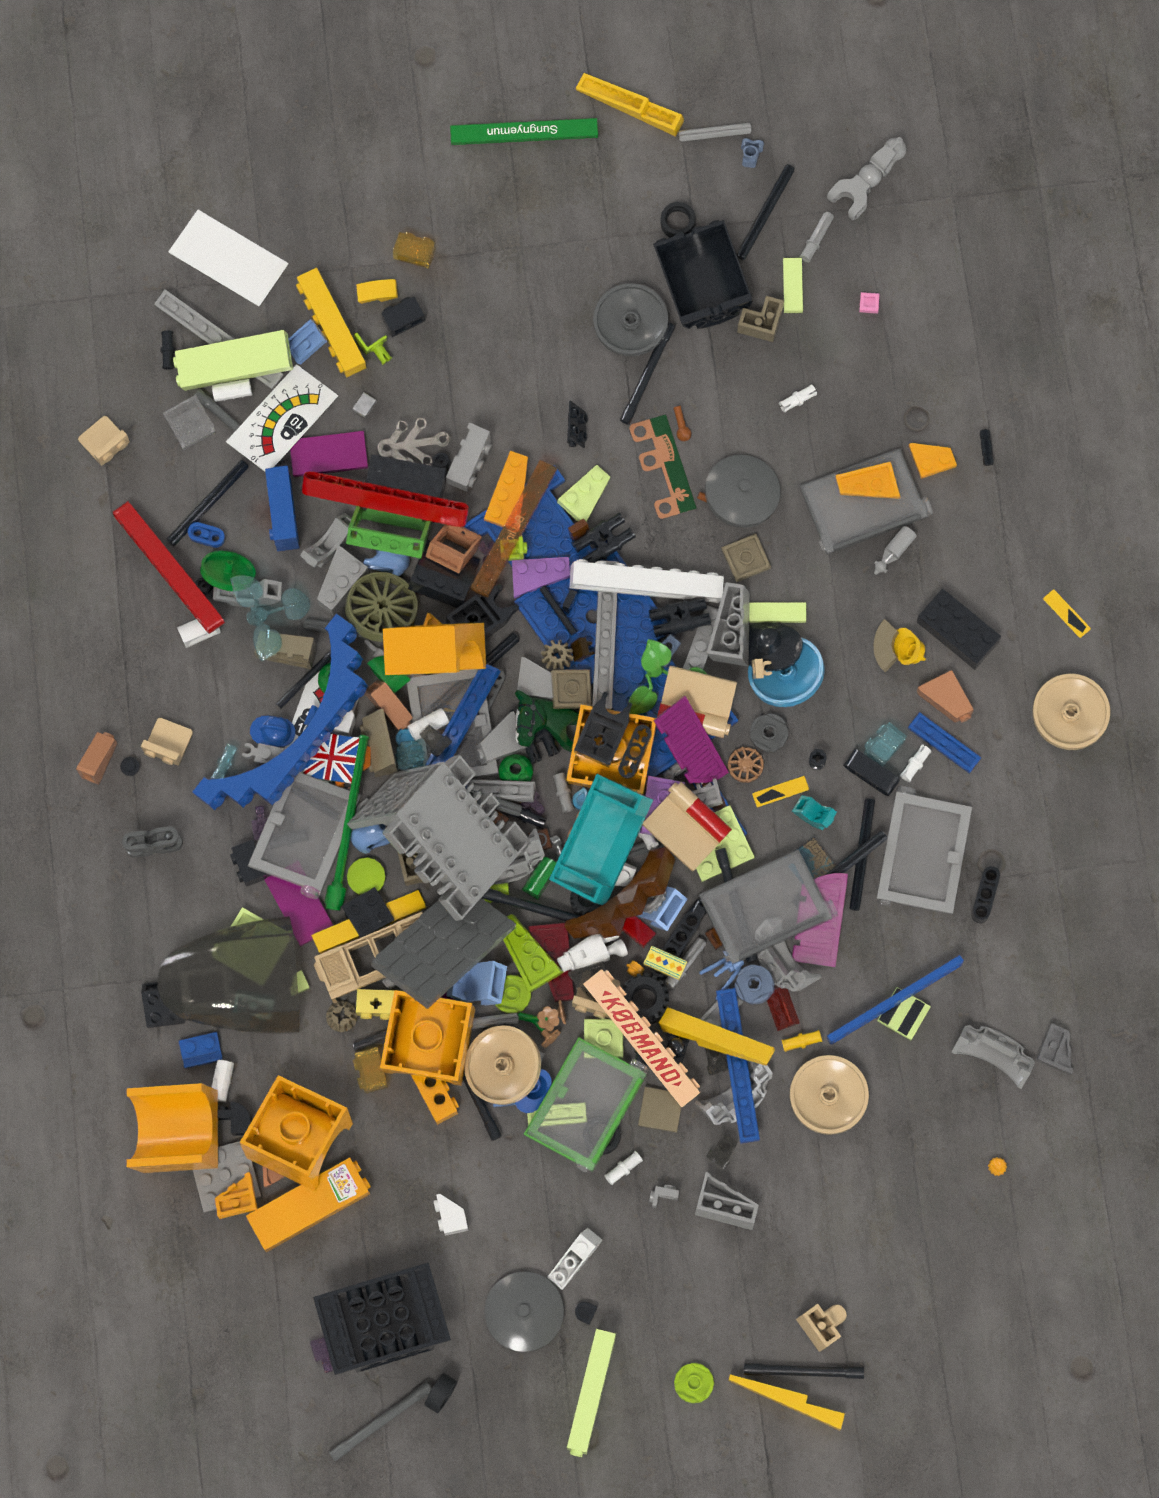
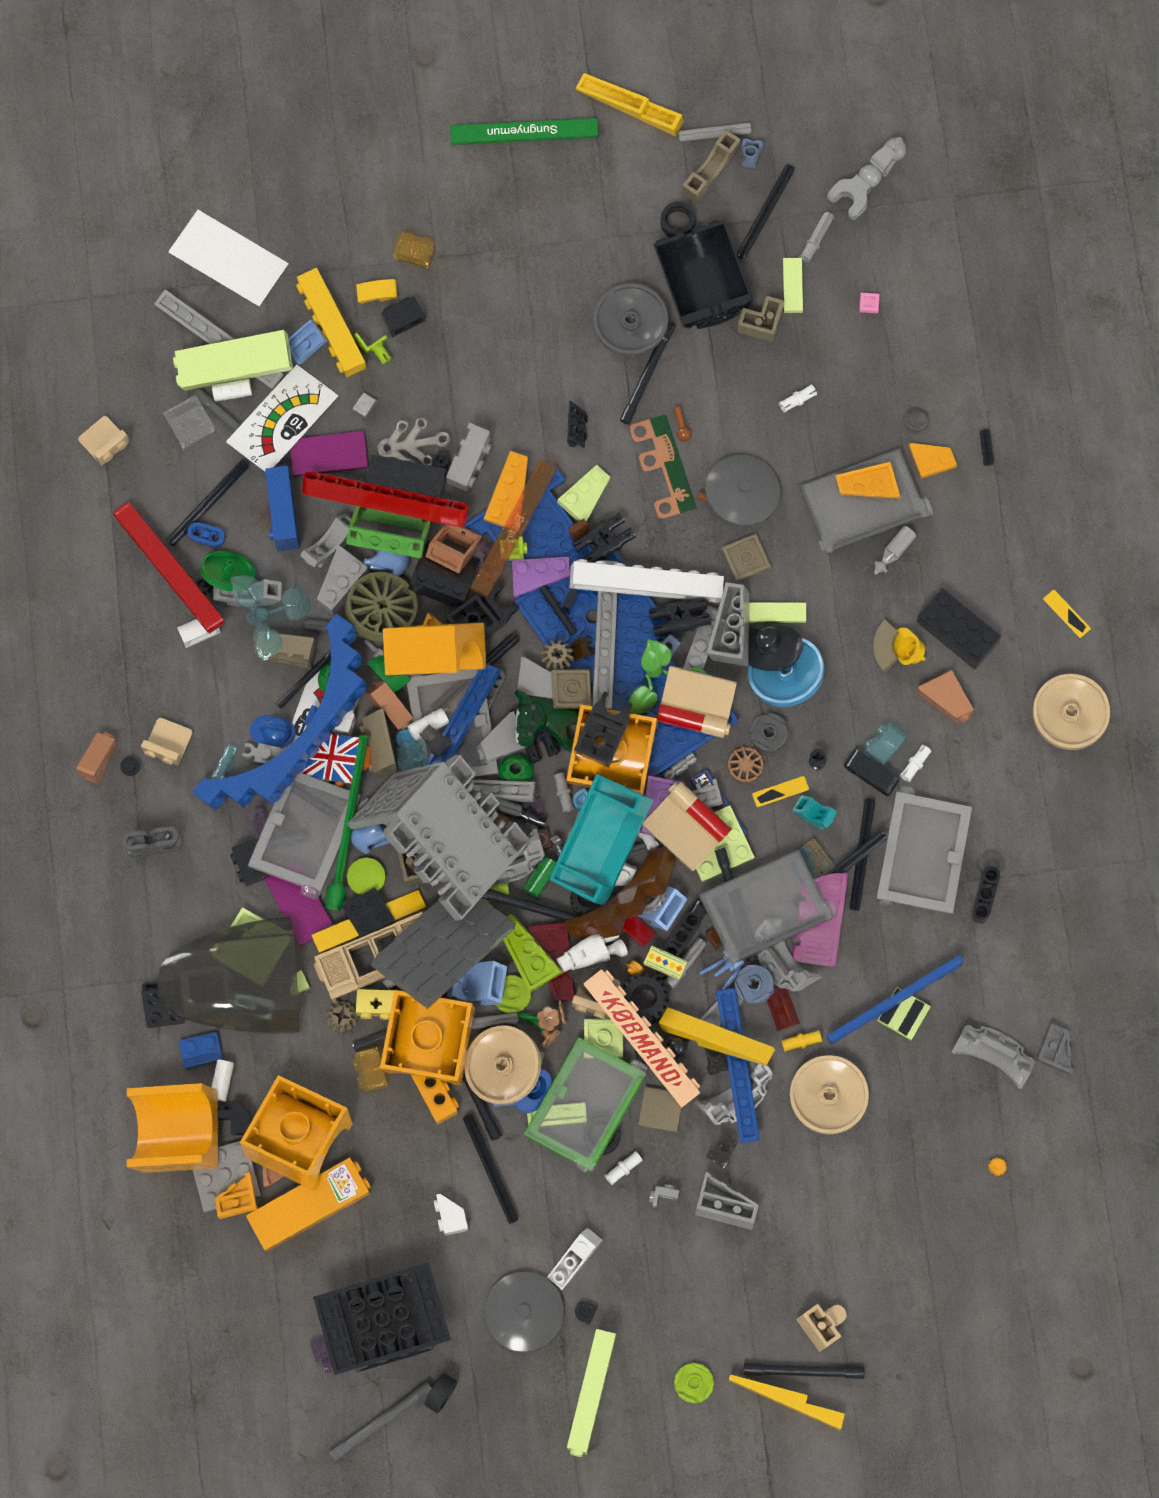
black pin [160,330,175,370] -> none
black beam [618,725,652,779] -> none
magenta piece [653,696,729,784] -> none
tan tile [752,659,772,679] -> none
blue tile [908,712,981,774] -> none
none -> black axle [463,1114,518,1224]
none -> dark tan arch [682,130,741,204]

